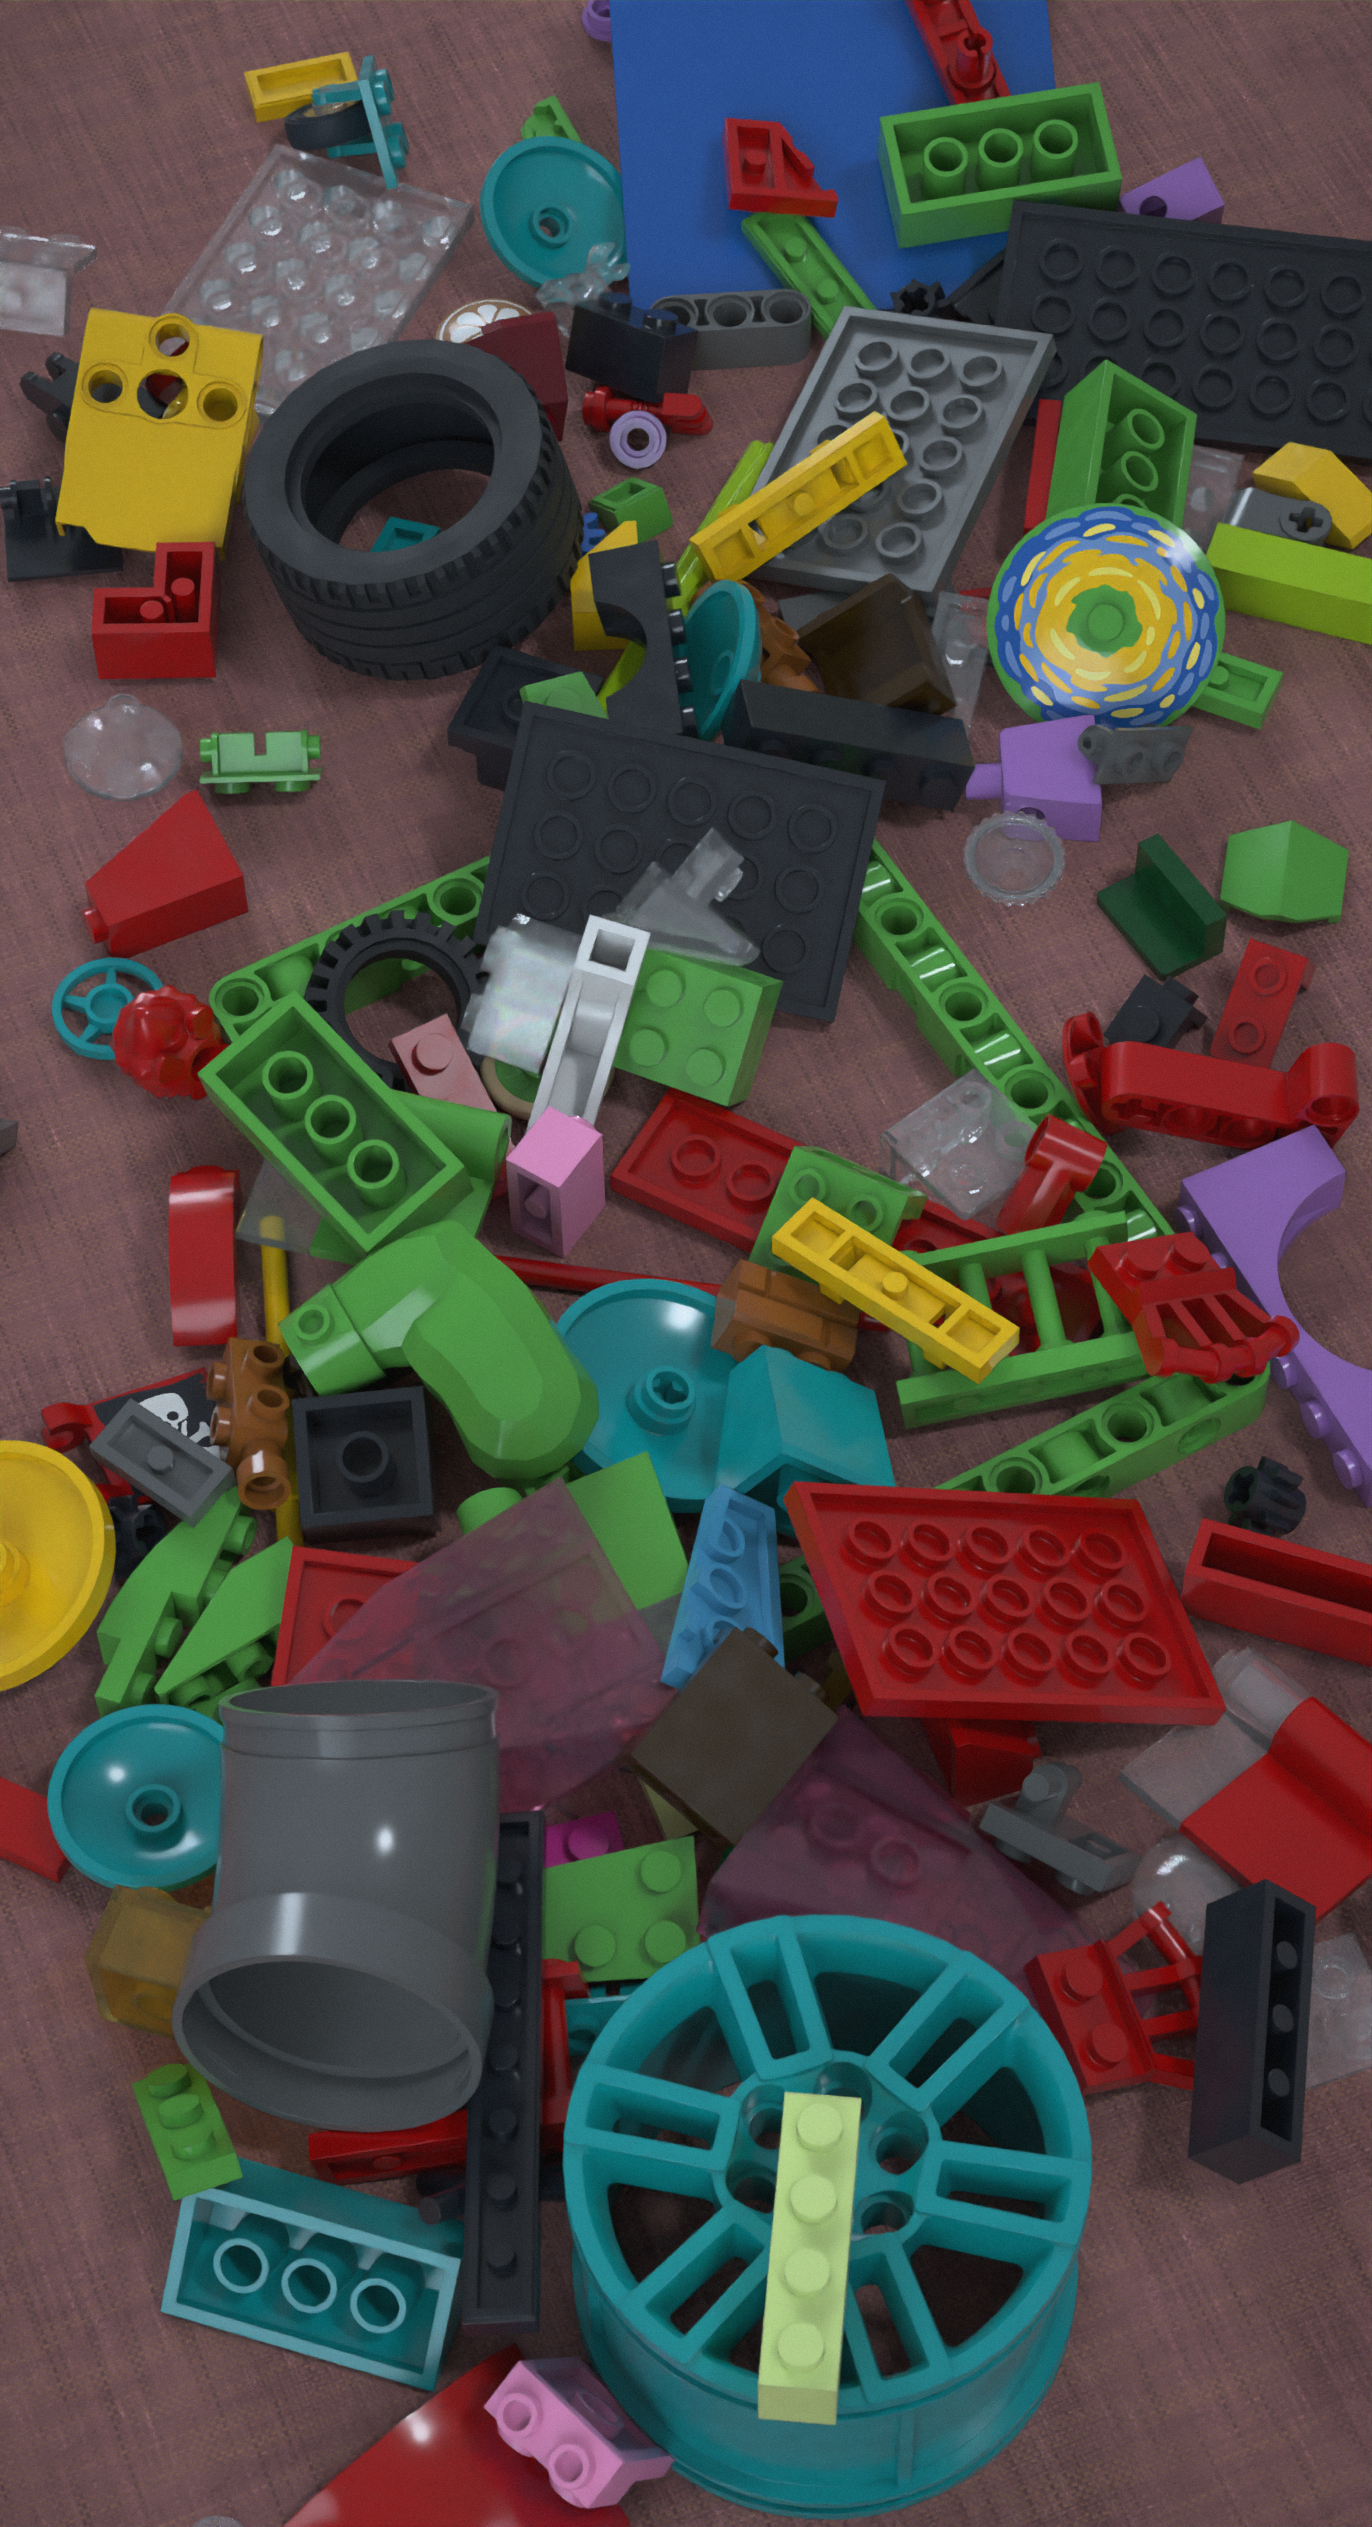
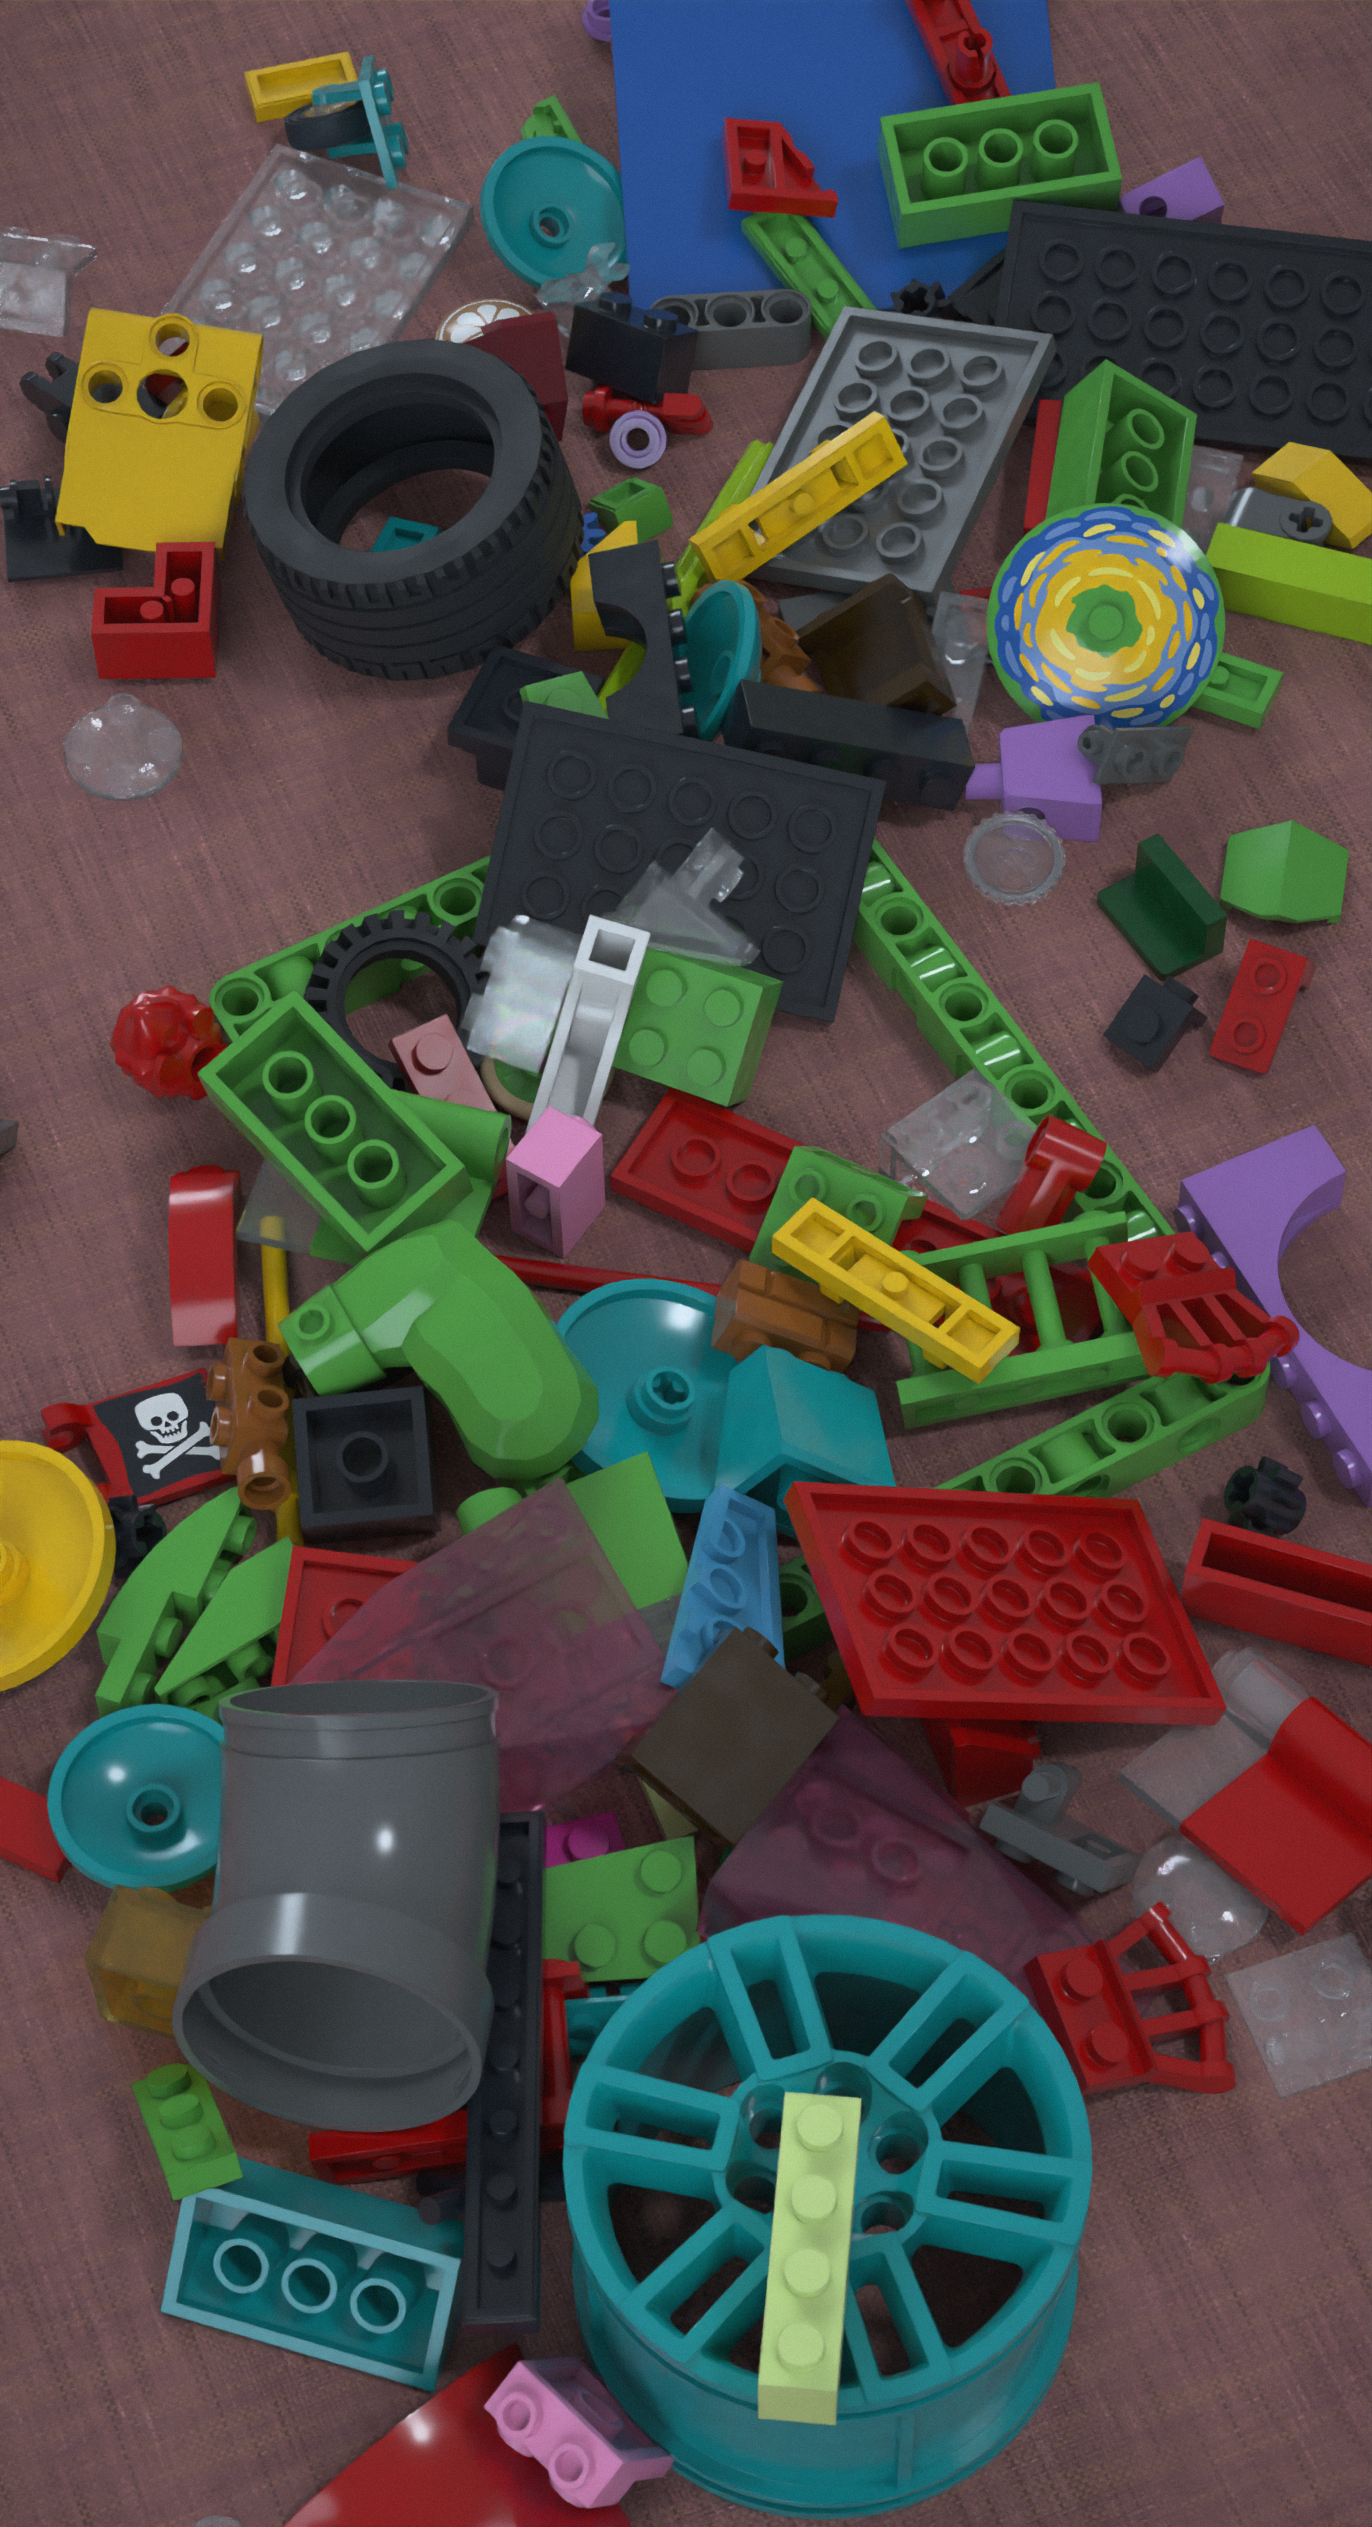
teal wheel [52,958,164,1060] -> none
red slope [81,789,249,959] -> none
dark grey panel [89,1398,237,1528] -> none
bright green hinge [200,729,324,793] -> none
red dish [1062,1011,1128,1137] -> none
red beam [1099,1041,1360,1151] -> none
black brick [1188,1879,1316,2185] -> none

